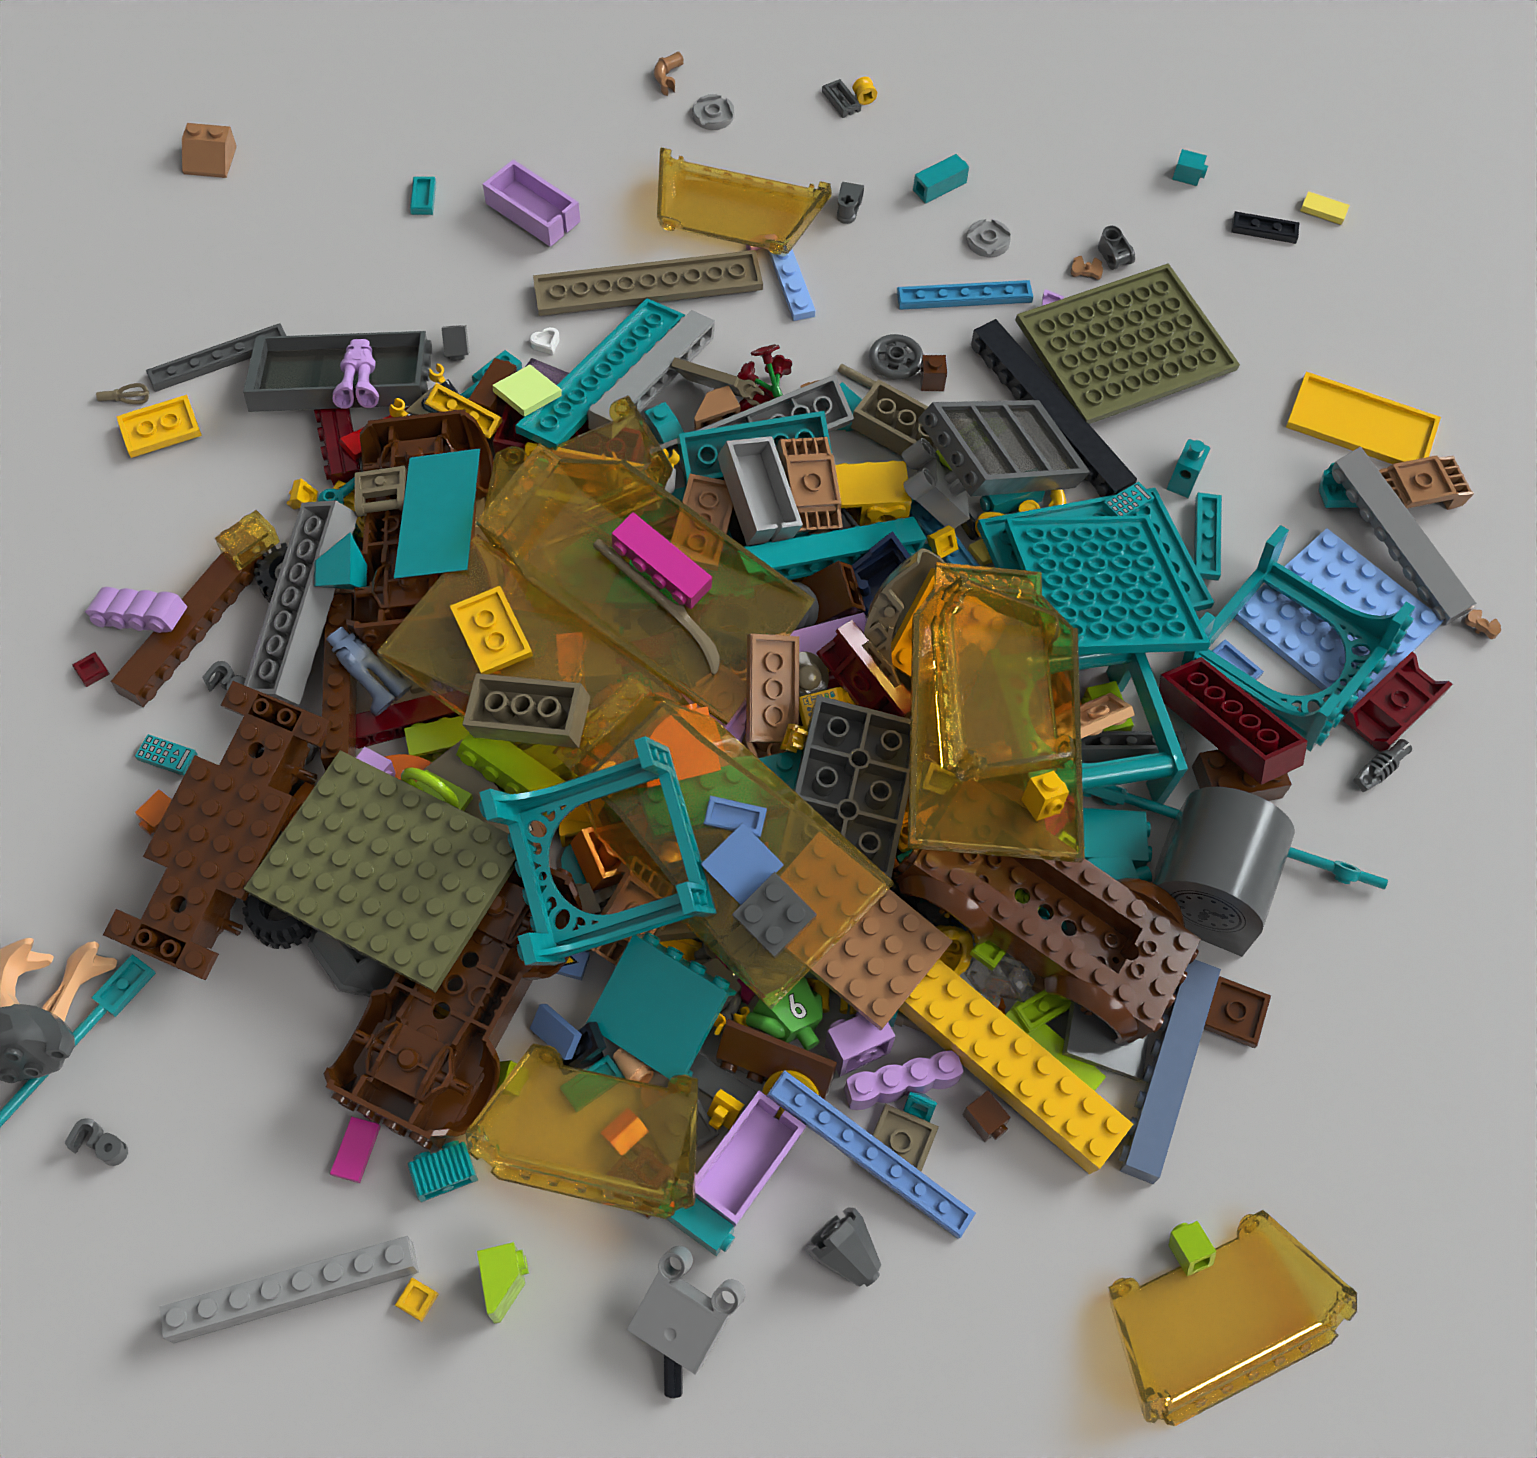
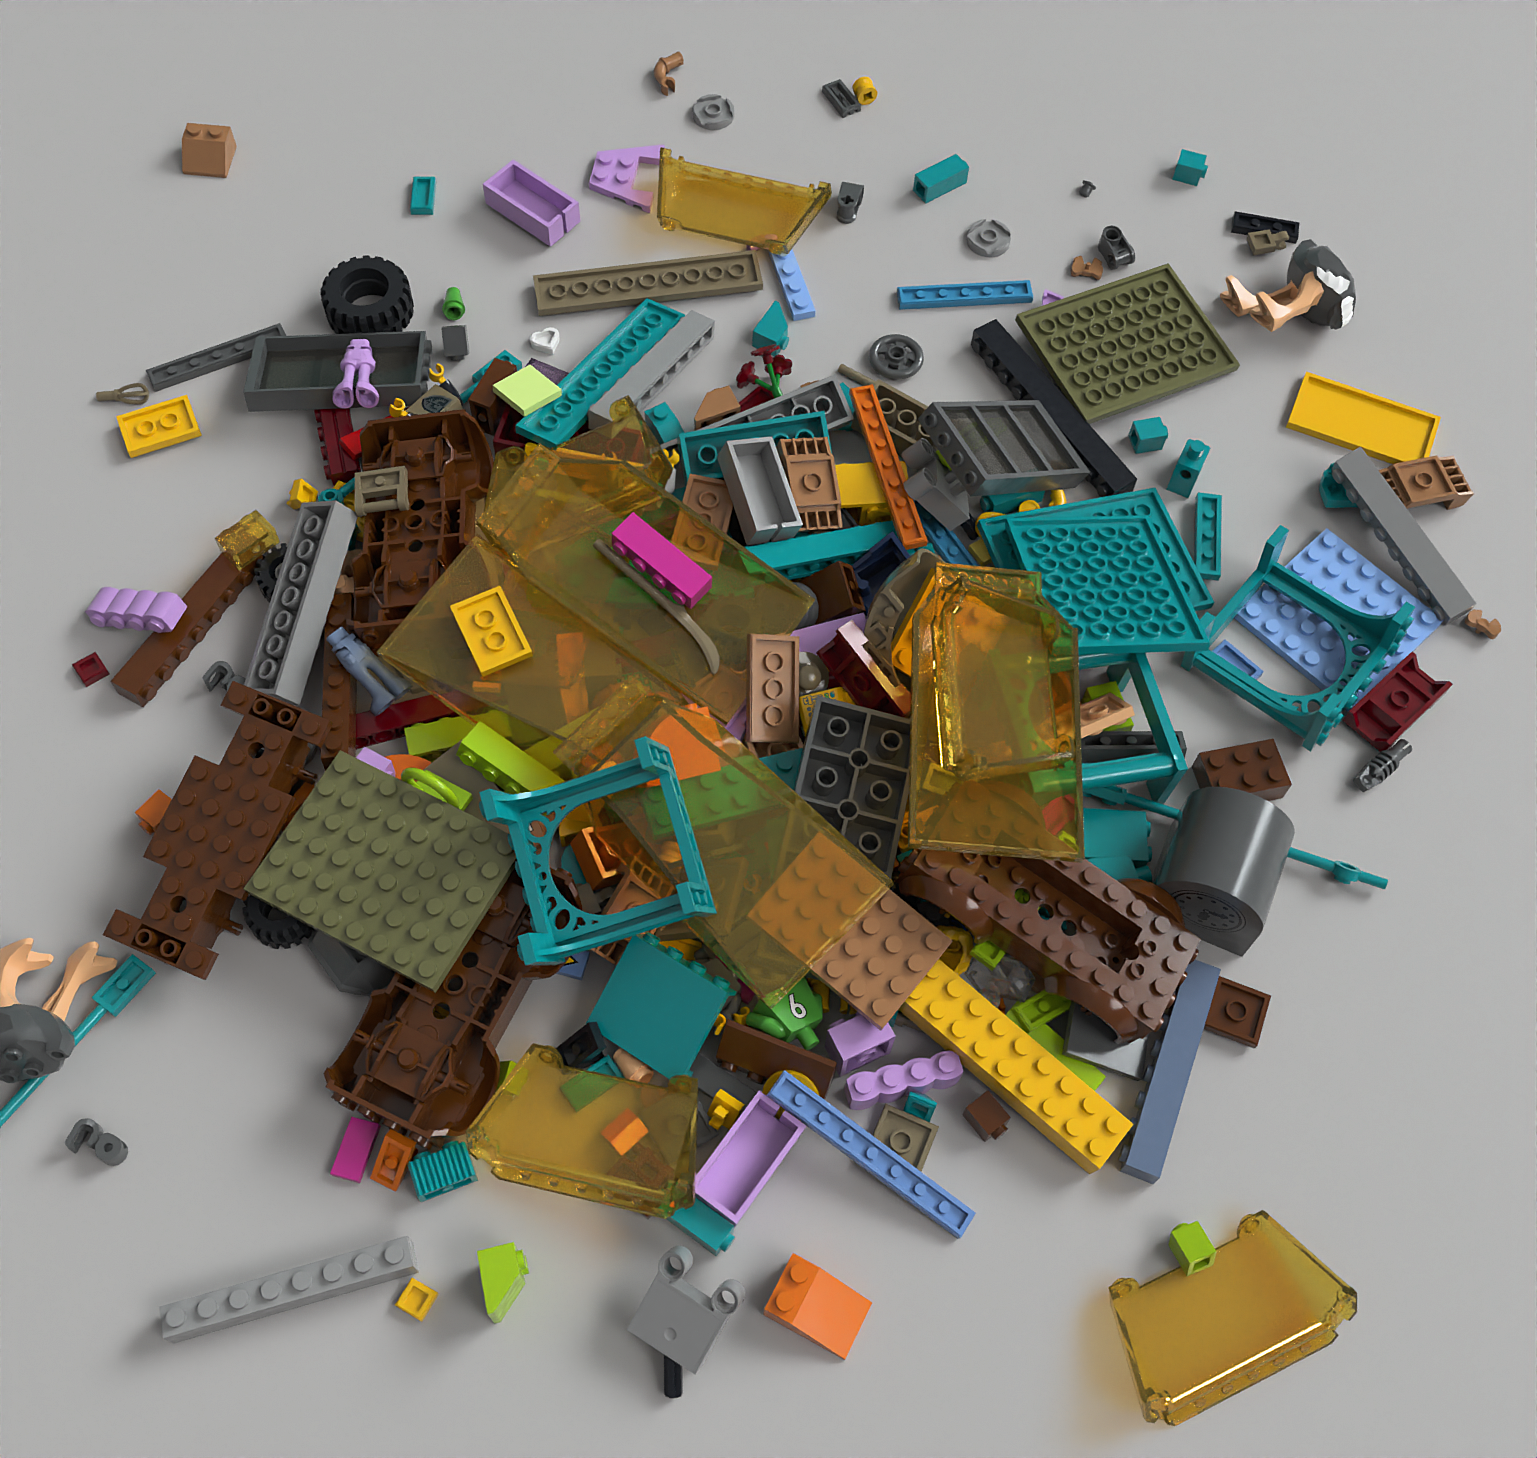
teal tile [135,734,198,776] -> none
teal slope [314,532,367,590] -> none
teal sticker [394,449,480,578] -> none
yellow slope [425,382,502,439] -> none
dark tan brick [463,673,590,748] -> none
medium blue tile [530,1004,582,1060] -> none
dark tan tile [671,357,764,407] -> none
medium blue tile [701,822,784,905] -> none
medium blue tile [703,796,767,838] -> none
dark grey brick [732,872,817,959] -> none
yellow plate [780,724,808,753] -> none
dark grey cone [805,1207,881,1287] -> none
reddish brown brick [920,355,947,391] -> none
yellow tile [927,525,958,558] -> none
yellow brick [1021,771,1069,821] -> none
teal tile [1102,481,1155,516] -> none
dark red brick [1159,657,1308,785] -> none
light yellow tile [1300,191,1350,225] -> none
none -> black tyre [320,255,414,334]
none -> orange slope [370,1129,418,1192]
none -> bright green cone [442,287,465,320]
none -> lavender wing [589,145,665,213]
none -> teal slope [752,301,789,356]
none -> orange slope [763,1253,872,1360]
none -> orange tile [849,384,928,550]
none -> dark grey piece [1079,180,1096,197]
none -> teal brick [1128,417,1168,454]
none -> animal [1220,239,1356,332]
none -> dark tan plate [1247,229,1289,256]

